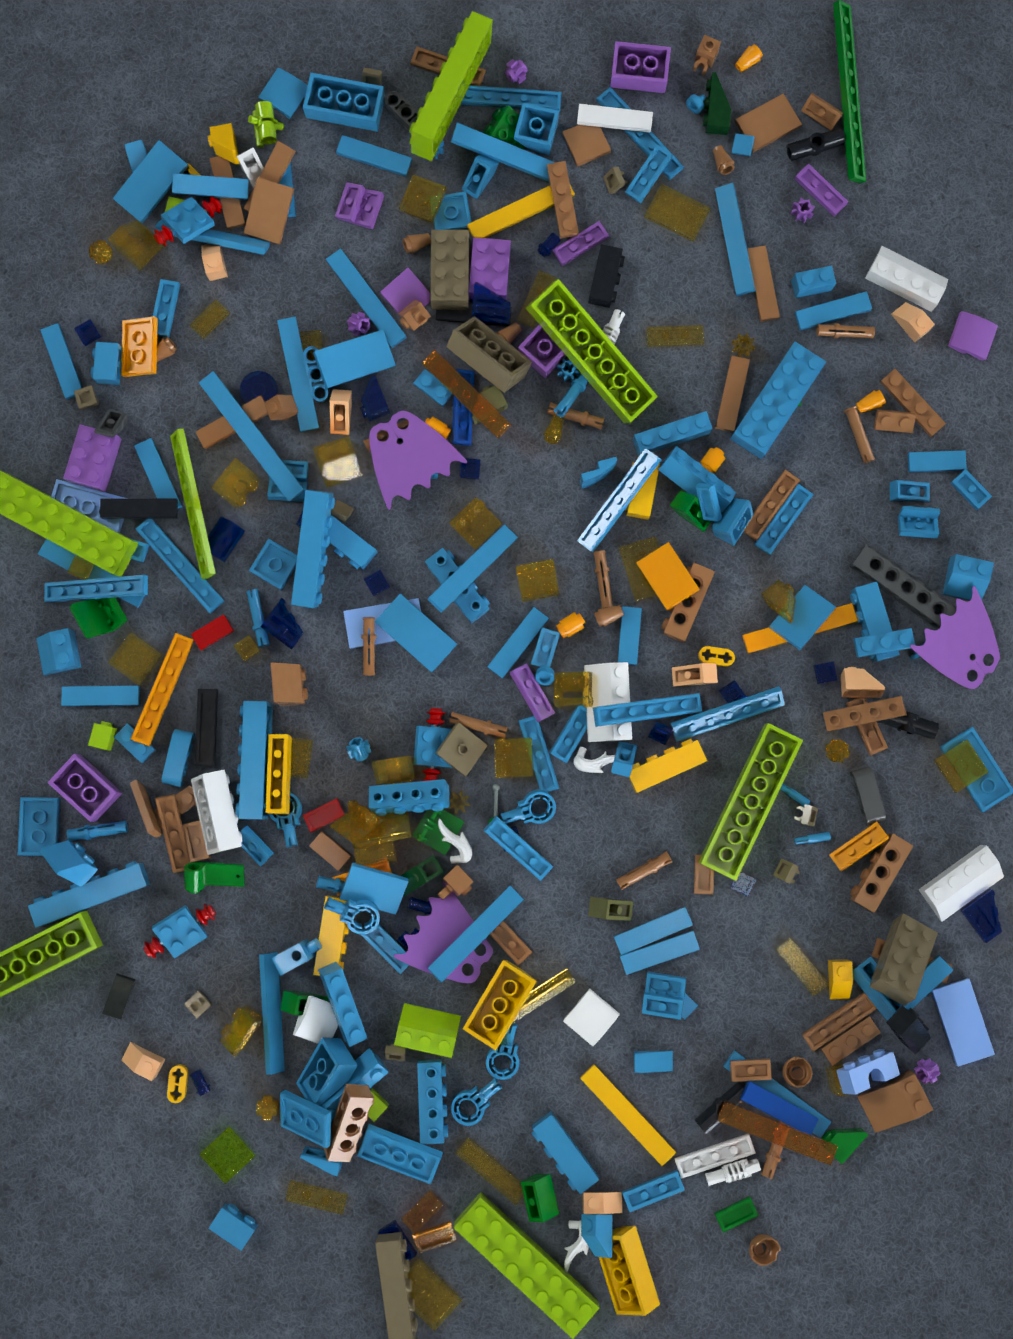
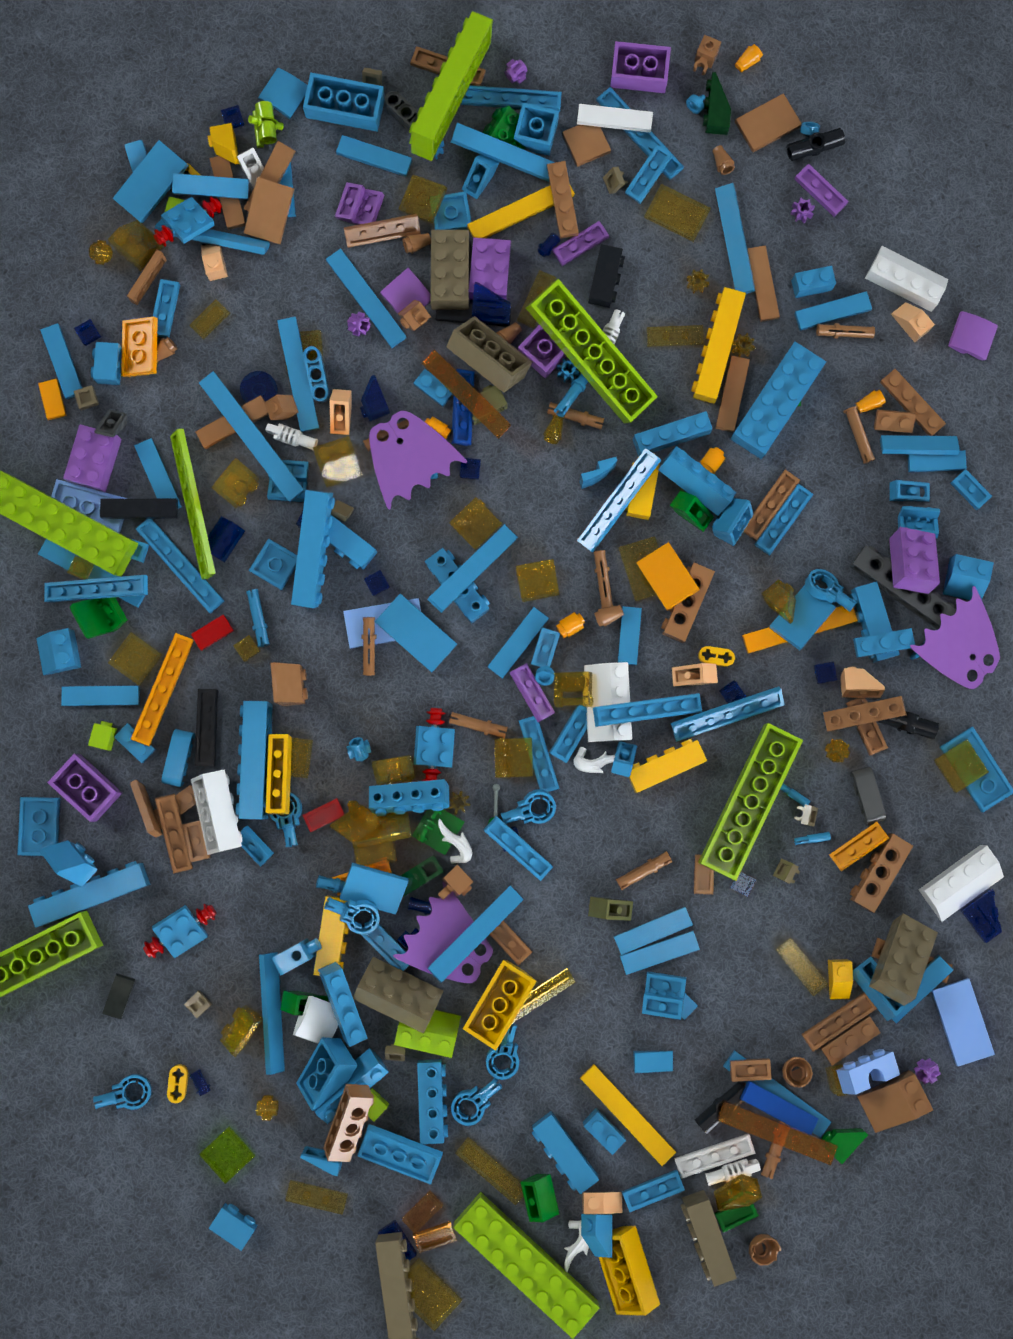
dark azure pin [67,820,128,841] -> none
light nougat slope [122,1042,165,1081] -> none
green door [184,862,245,894] -> none
clear blue wing [260,598,303,650] -> none
dark azure tile [280,1090,331,1148] -> none
medium nougat tile [309,831,351,871] -> none
dark azure tile [313,330,396,389] -> none
dark tan plate [435,722,488,776] -> none
white slope [563,989,620,1046] -> none
clear blue tile [648,721,673,745] -> none
dark azure tile [695,483,722,522] -> none
dark azure tile [731,134,755,156] -> none
medium nougat plate [801,93,843,130] -> none
green plate [833,0,866,184] -> none
black brick [886,1005,931,1055] -> none
none -> light orange tile [38,379,67,420]
none -> dark azure pin [93,1074,152,1110]
none -> medium nougat tile [127,250,167,305]
none -> clear blue plate [221,105,244,129]
none -> white hinge [265,423,318,451]
none -> medium nougat tile [344,214,421,248]
none -> dark tan brick [353,957,443,1034]
none -> dark azure brick [583,1108,626,1155]
none -> dark tan brick [680,1190,737,1287]
none -> clear yellow gear [686,269,709,294]
none -> yellow brick [691,287,746,404]
none -> clear yellow slope [713,1174,762,1211]
none -> dark azure tile [800,122,820,135]
none -> dark azure pin [805,569,857,612]
none -> dark azure tile [880,435,960,455]
none -> medium lavender brick [889,527,940,594]

